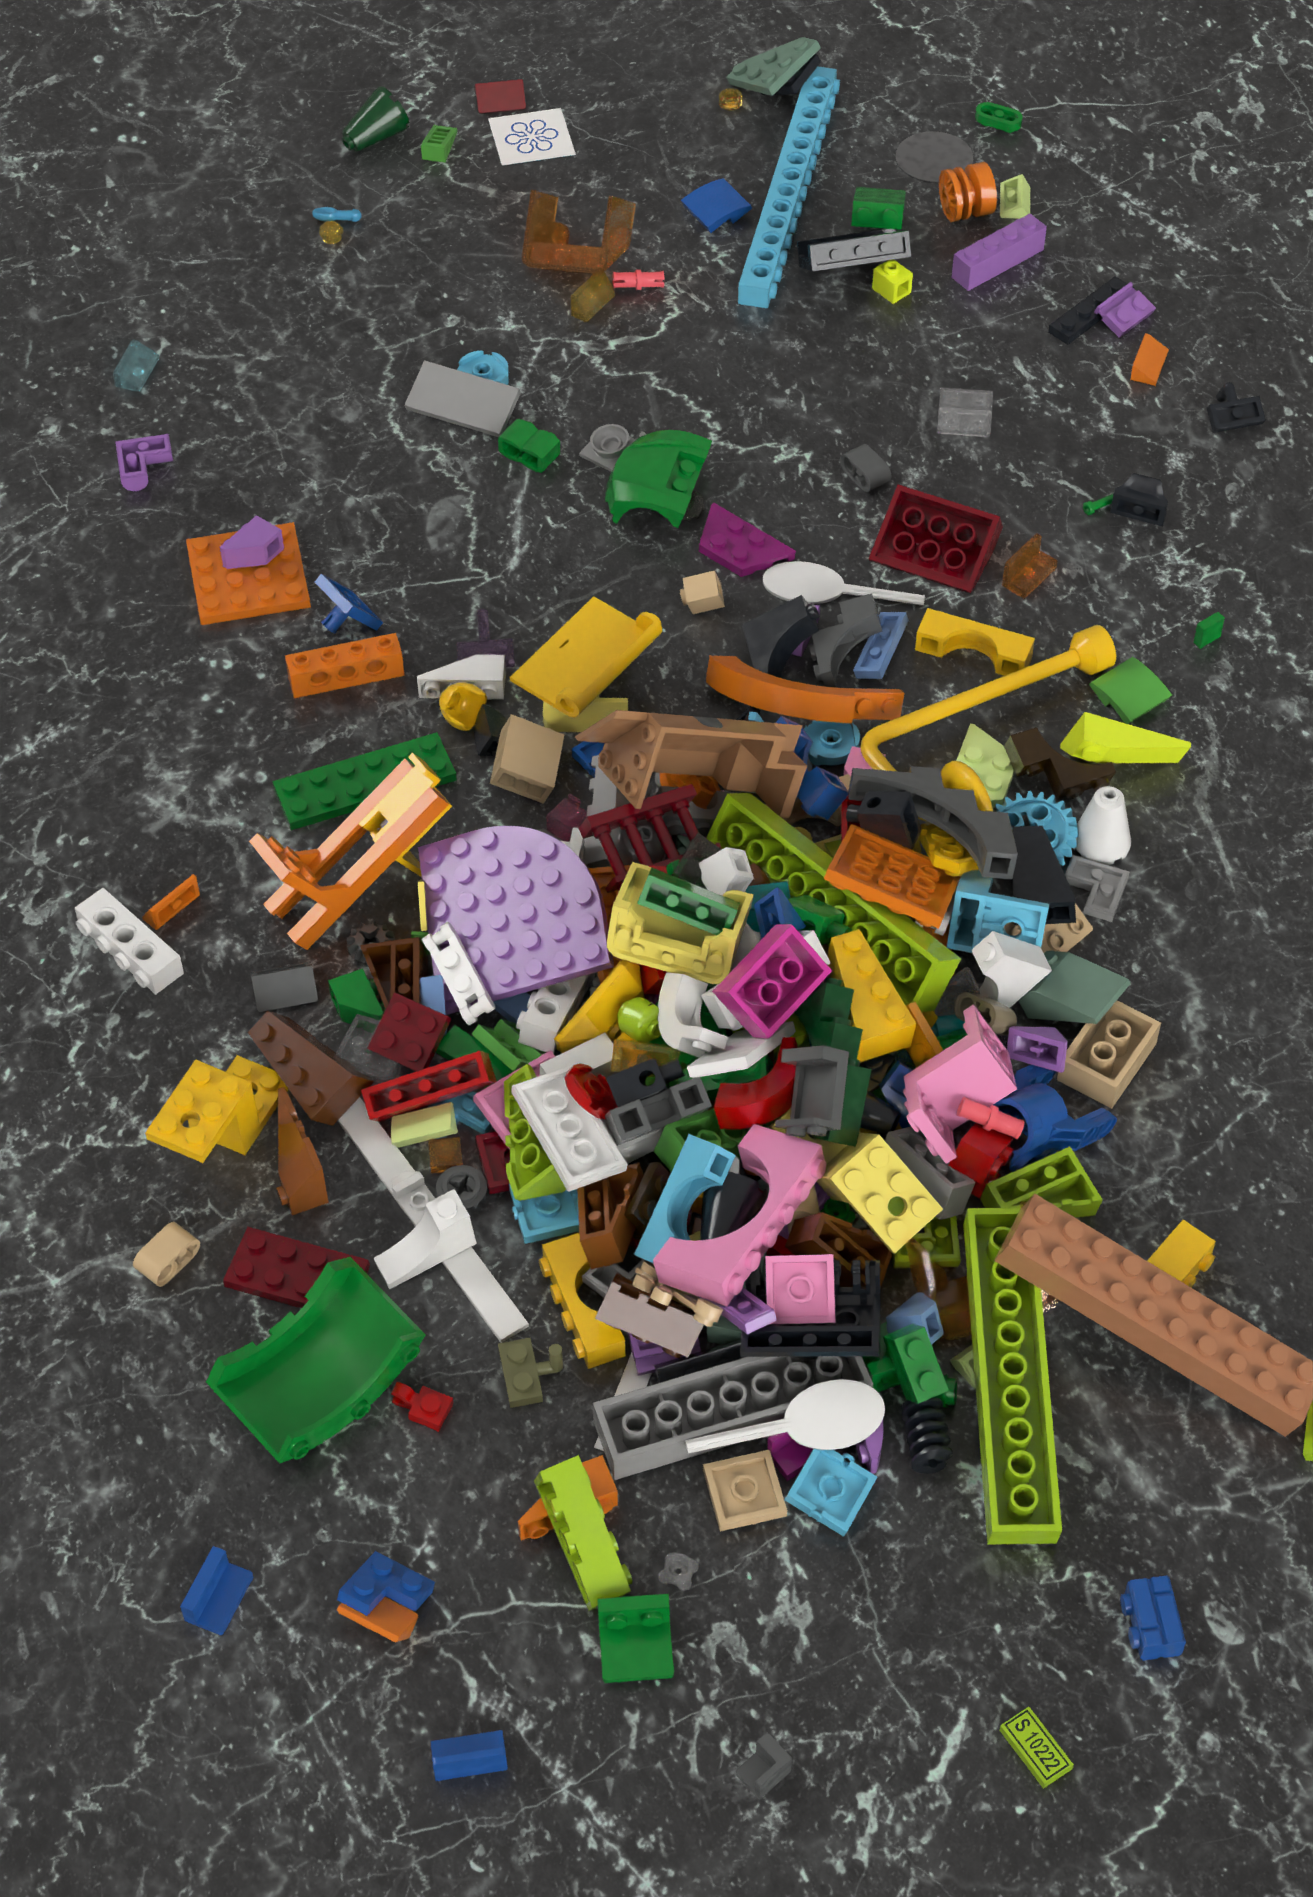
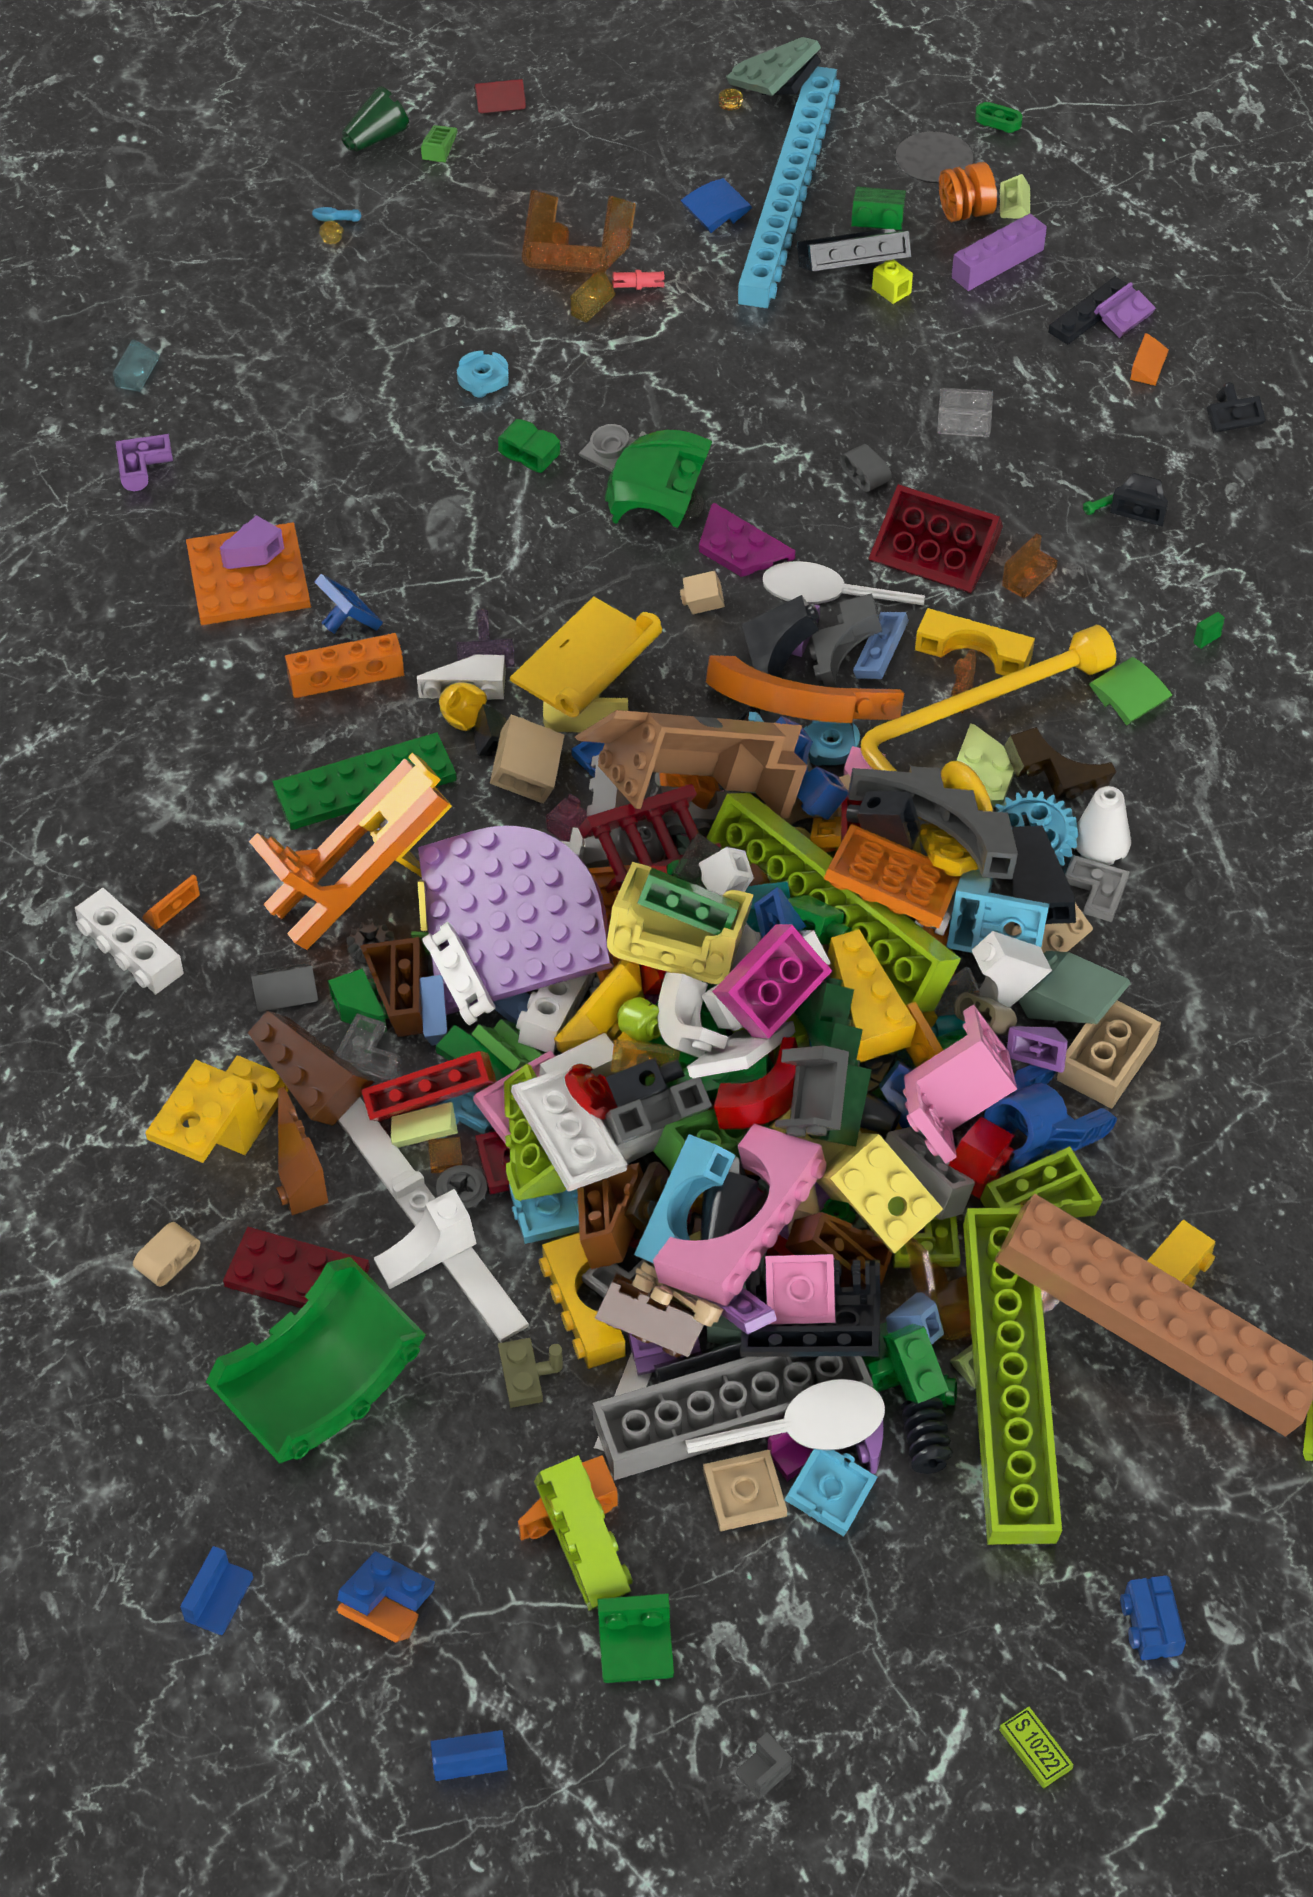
dark red plate [367,992,451,1071] -> none
red plate [391,1382,453,1432] -> none
light grey tile [404,360,521,437] -> none
white sticker [488,108,576,166] -> none
clear plate [659,1552,698,1591] -> none
coral pin [956,1097,1025,1139] -> none
neon yellow wedge [1060,712,1191,763] -> none
none -> light orange plate [810,816,841,852]
none -> clear orange slope [951,649,976,714]

